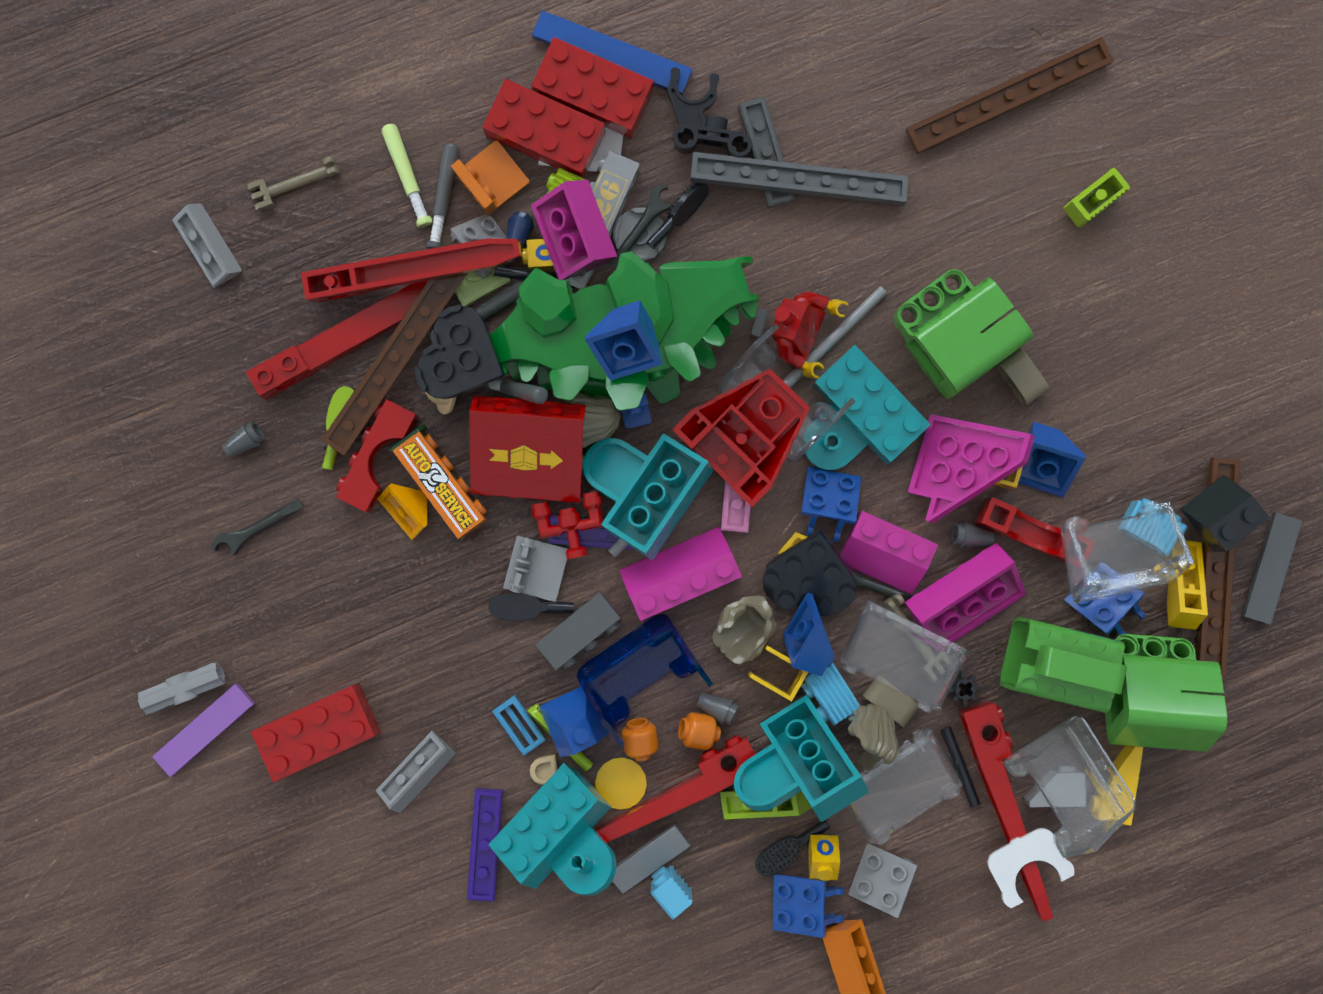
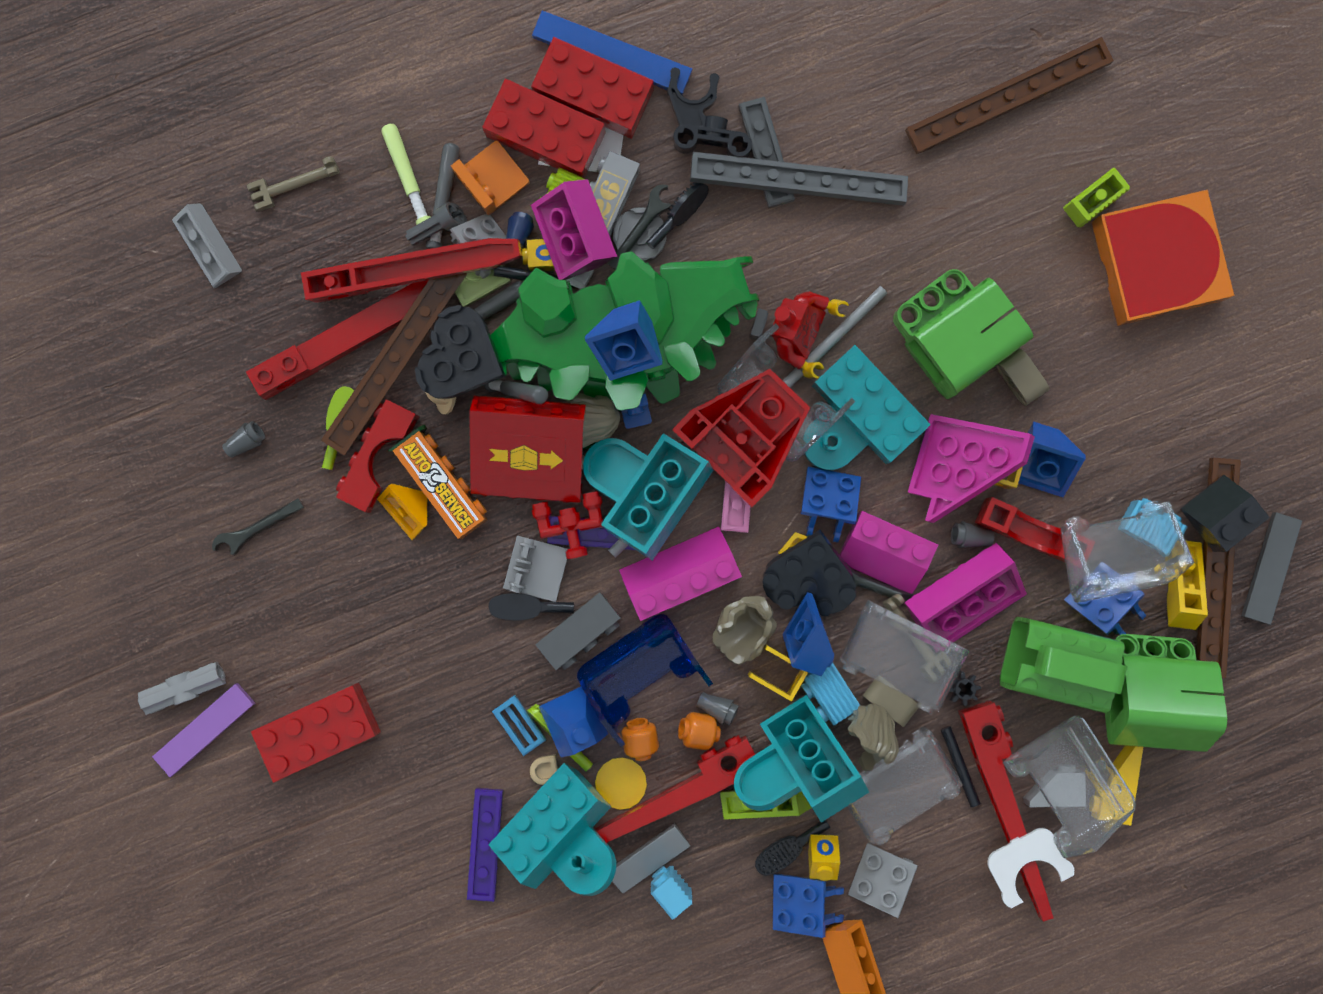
light grey slope [375,731,456,813] -> none
none -> dark grey piece [405,202,467,246]
none -> red tile [1092,190,1234,326]

